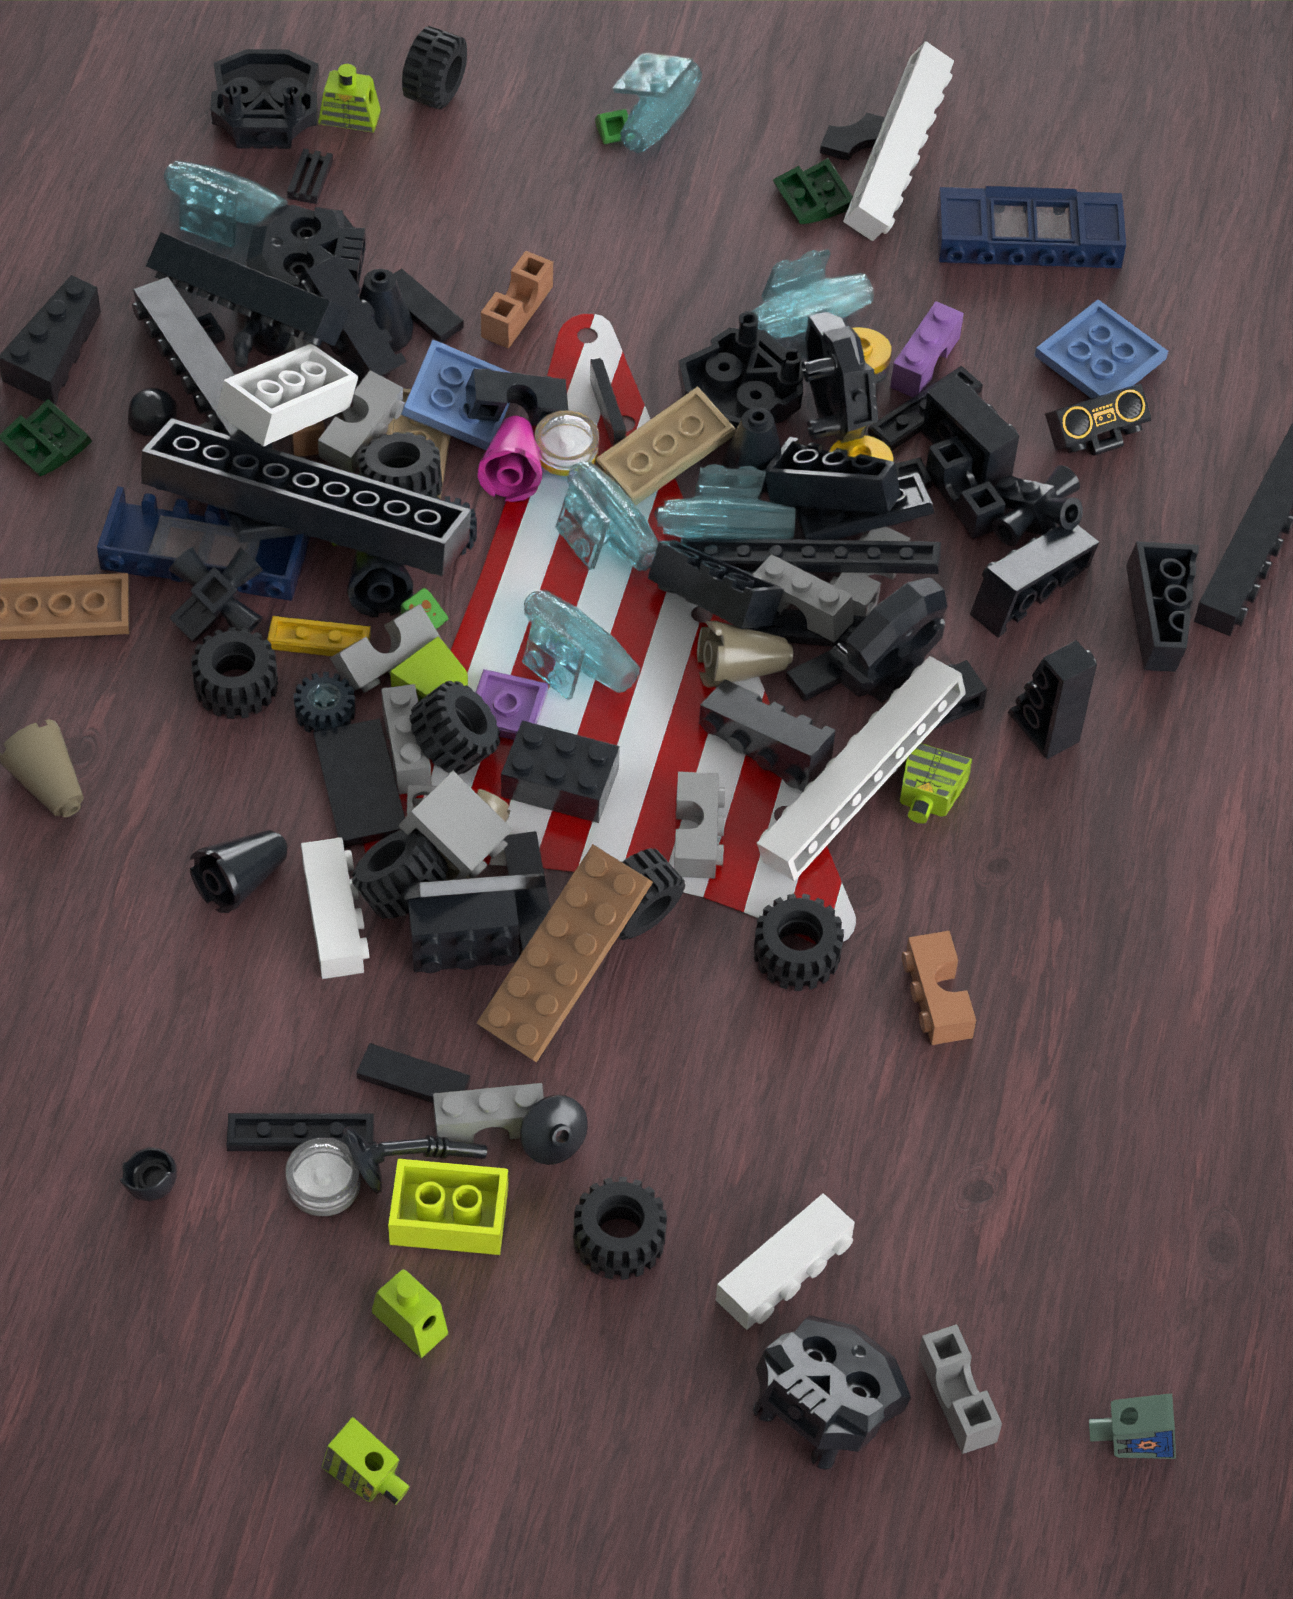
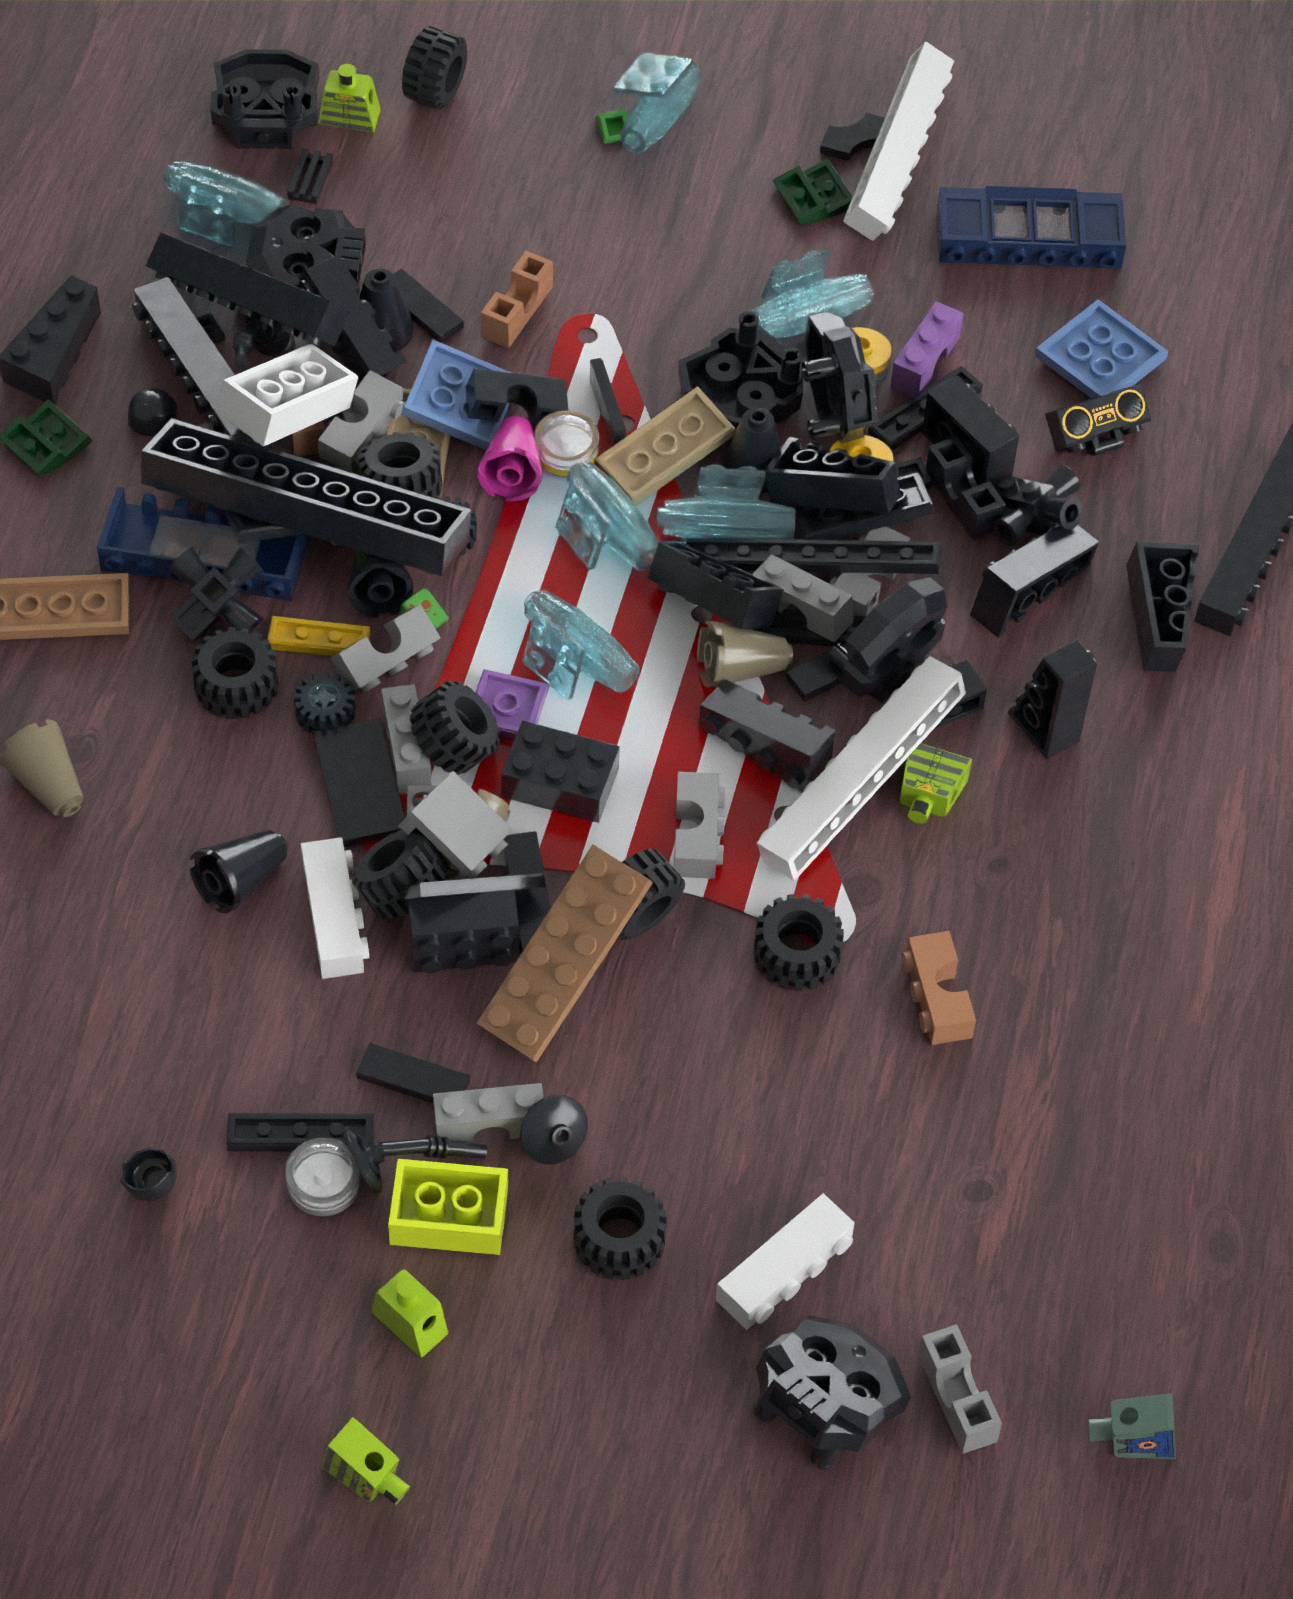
lime torso [390,636,468,702] -> none

